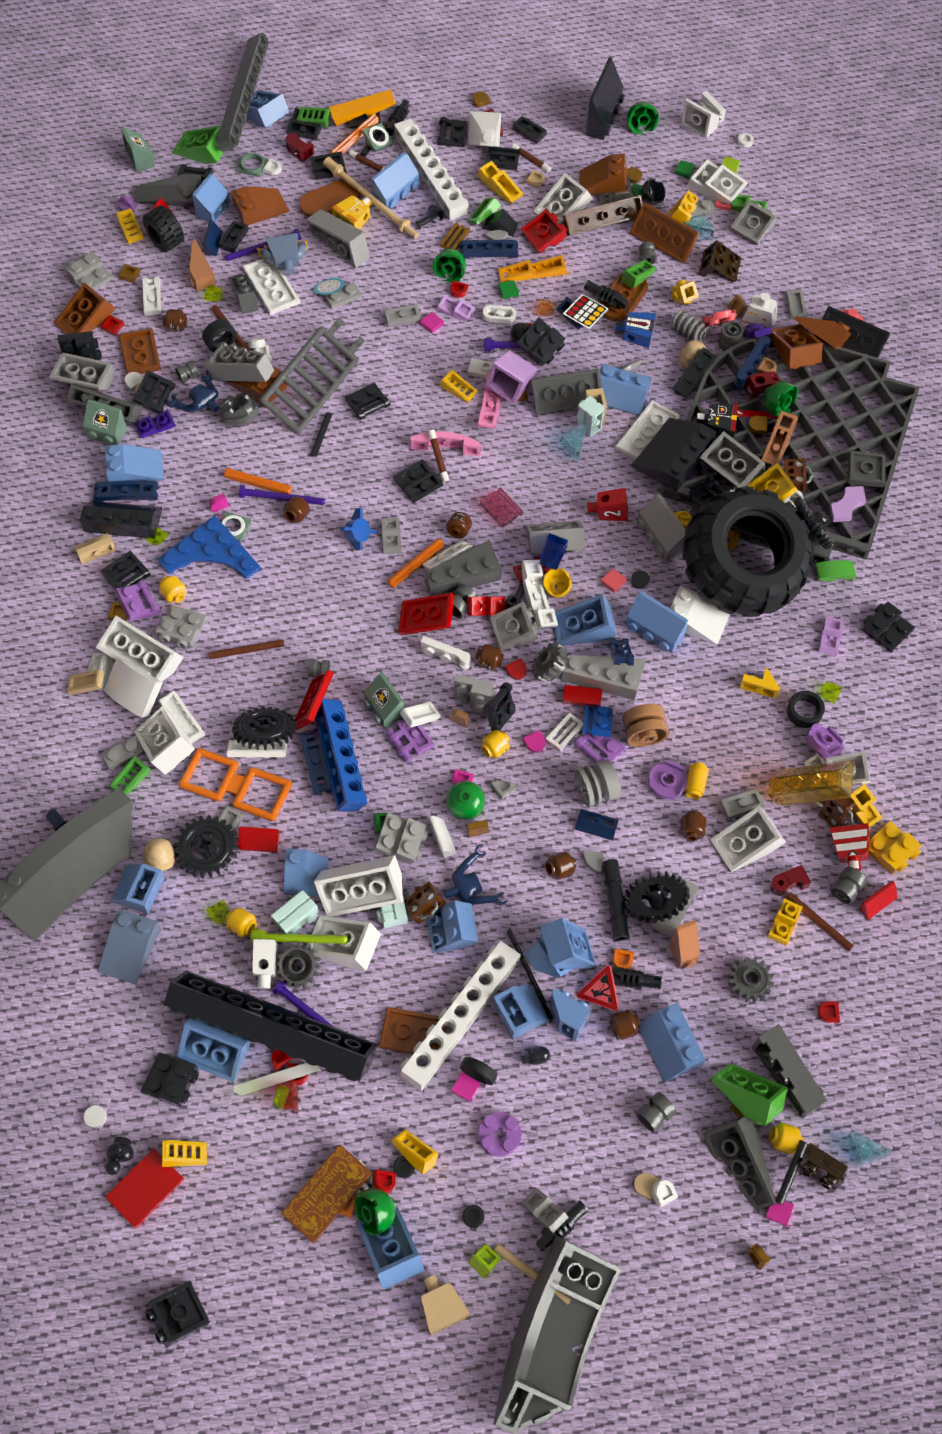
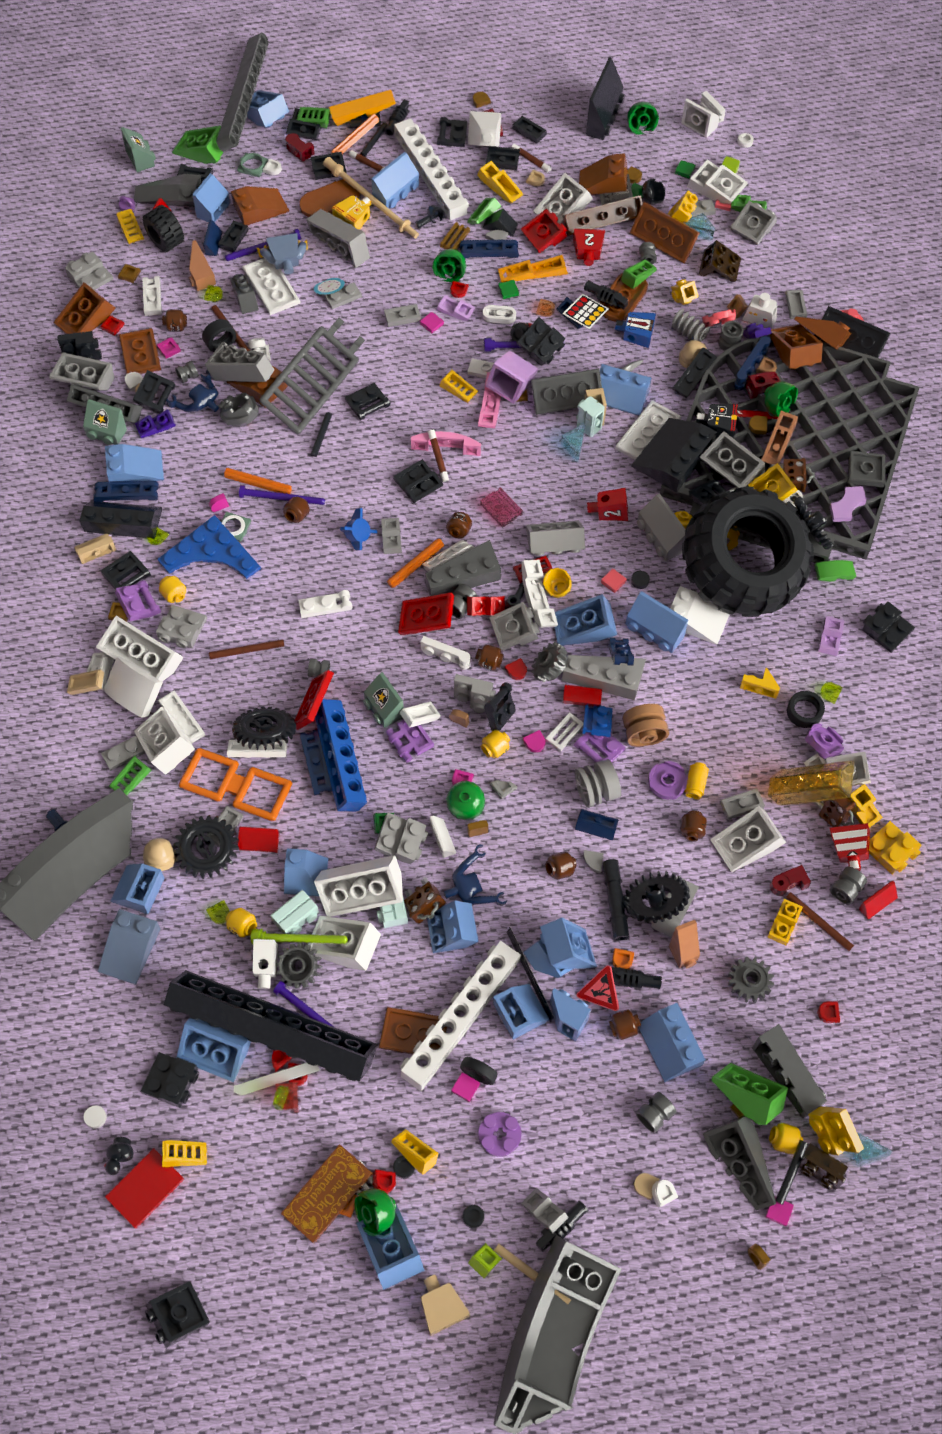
sand green piece [362,123,394,152] -> none
black cylinder [520,1046,550,1065] -> none
clear blue piece [539,533,569,570] -> none
none -> dark pink tile [157,337,181,359]
none -> white plate [298,590,353,618]
none -> red torso [573,229,605,266]
none -> yellow plate [808,1106,864,1155]

